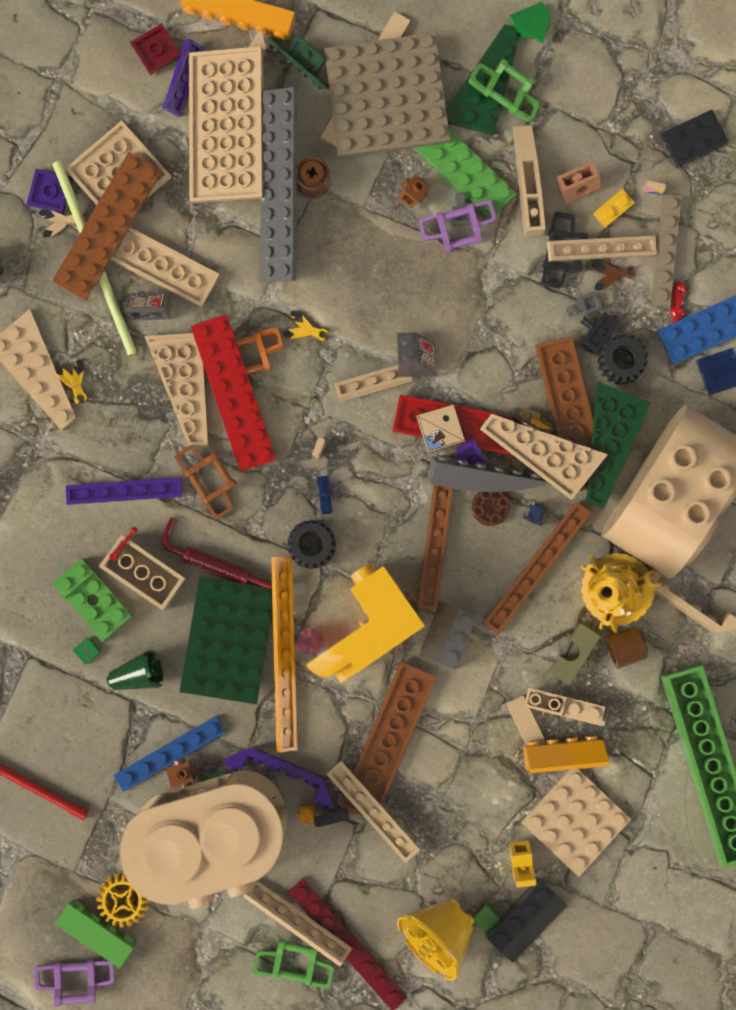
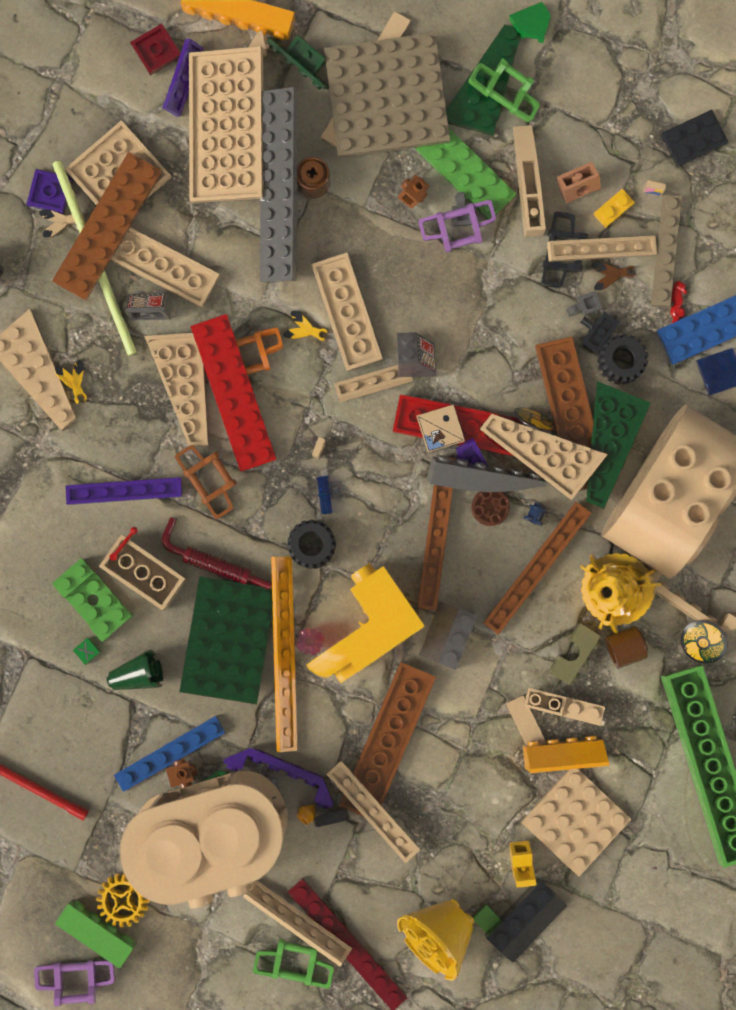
none -> tan plate [311,253,383,372]
none -> shield [680,620,728,664]

